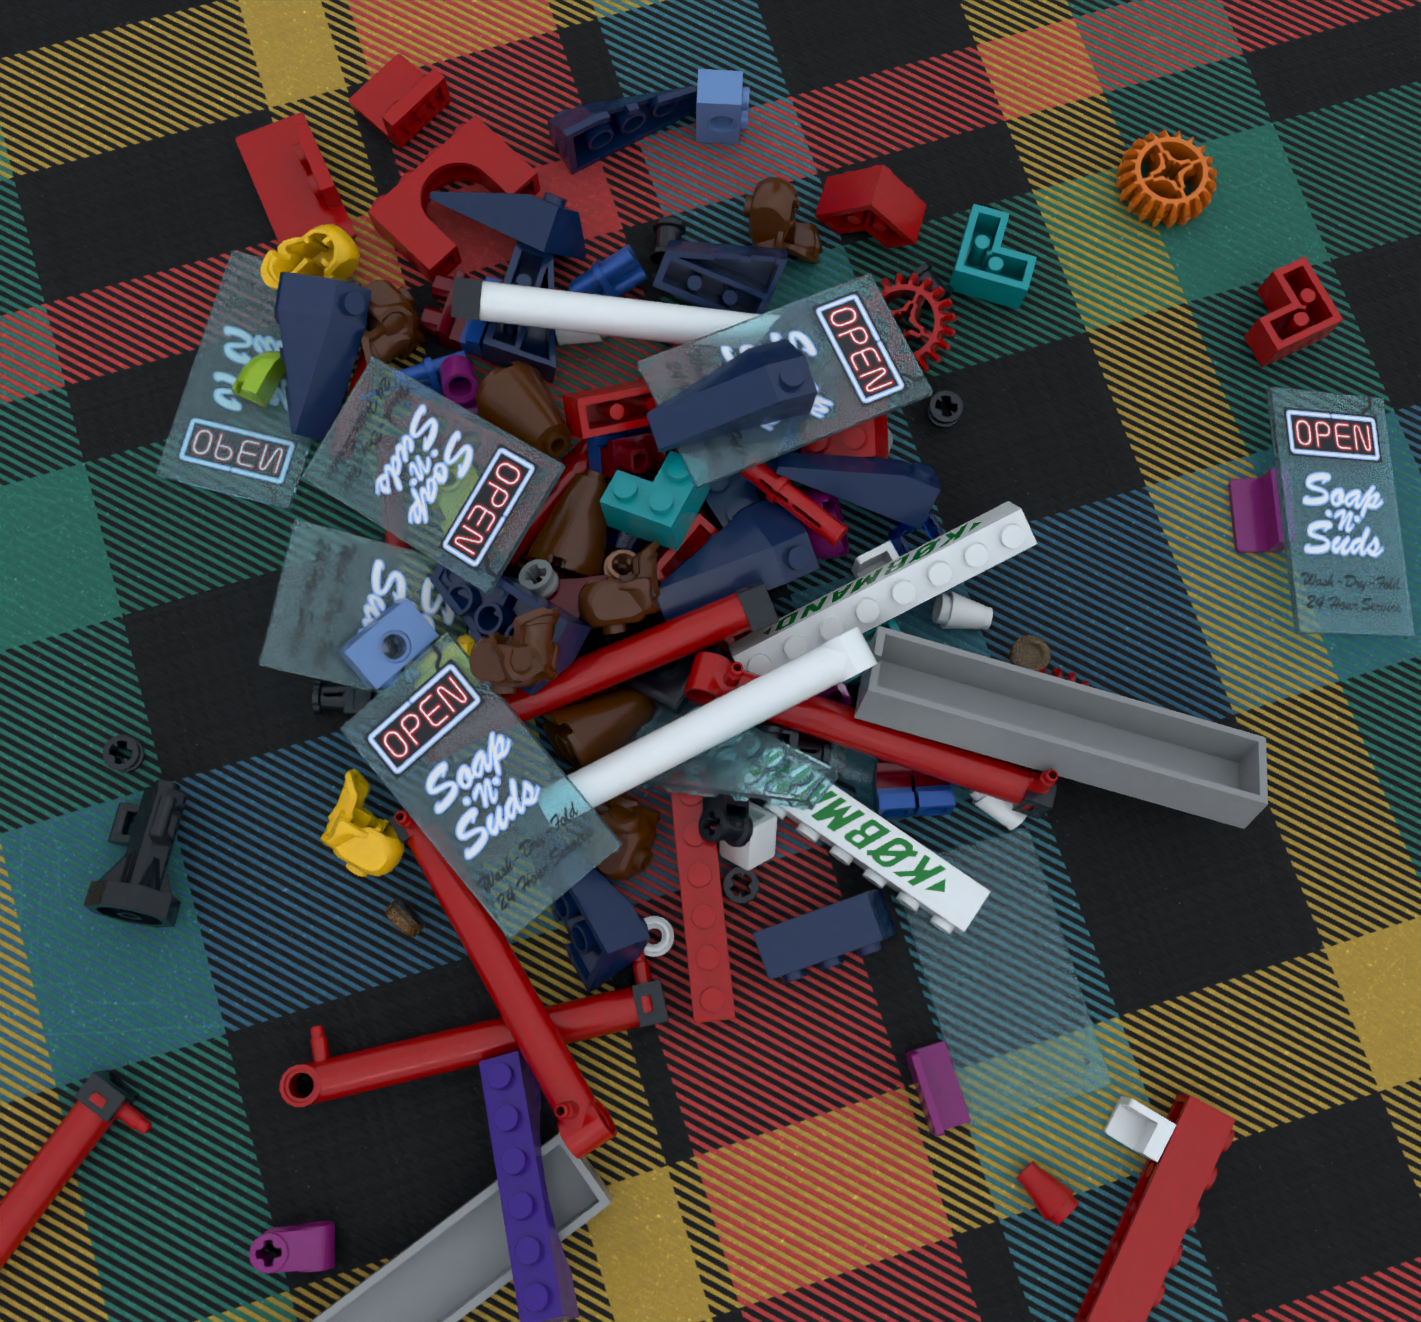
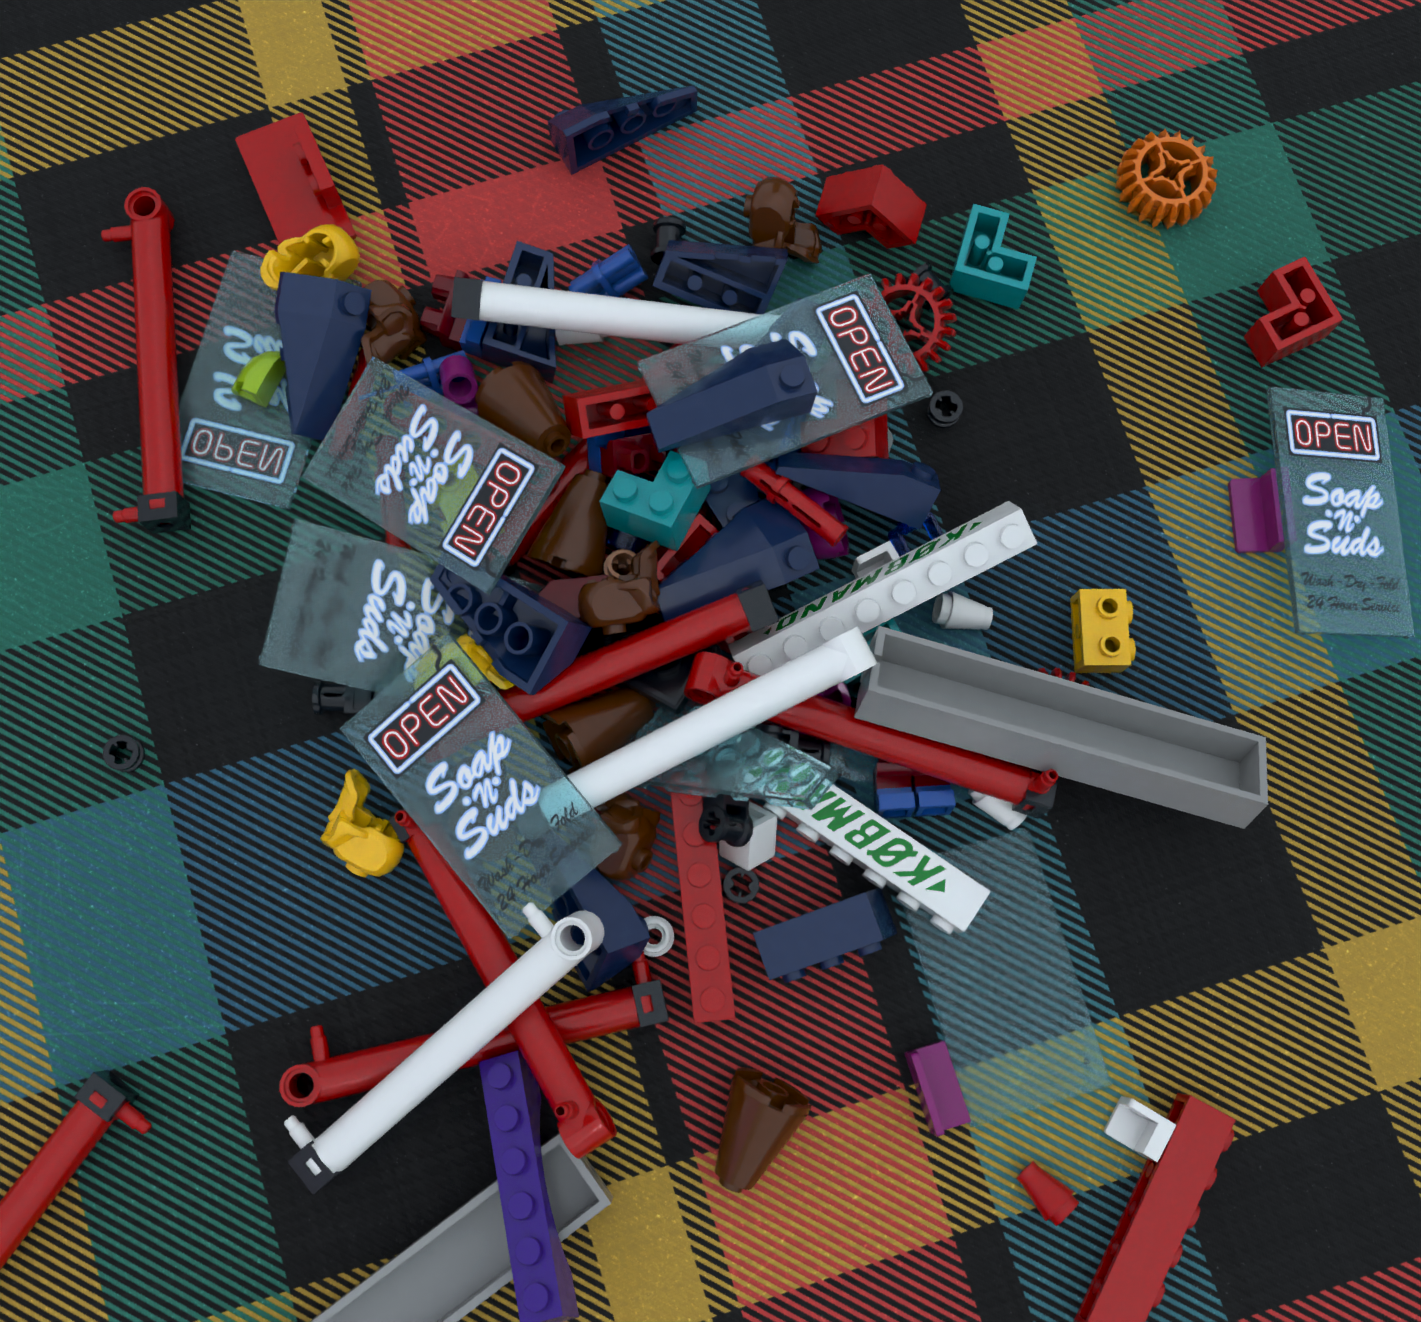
black piece [84,780,188,928] -> none
magenta piece [249,1221,335,1274] -> none
medium blue brick [337,598,439,690] -> none
red bracket [349,54,451,149] -> none
red arch [367,115,541,284] -> none
clear orange tile [385,899,425,937] -> none
dark blue wedge [428,191,586,260] -> none
reddish brown head [469,607,560,694] -> none
light grey bush [519,559,559,599] -> none
medium blue brick [696,69,750,144] -> none
clear orange tile [1009,635,1050,671] -> none
none -> red piece [101,187,191,534]
none -> white piece [284,902,604,1195]
none -> reddish brown cone [715,1067,811,1193]
none -> yellow brick [1070,589,1136,673]

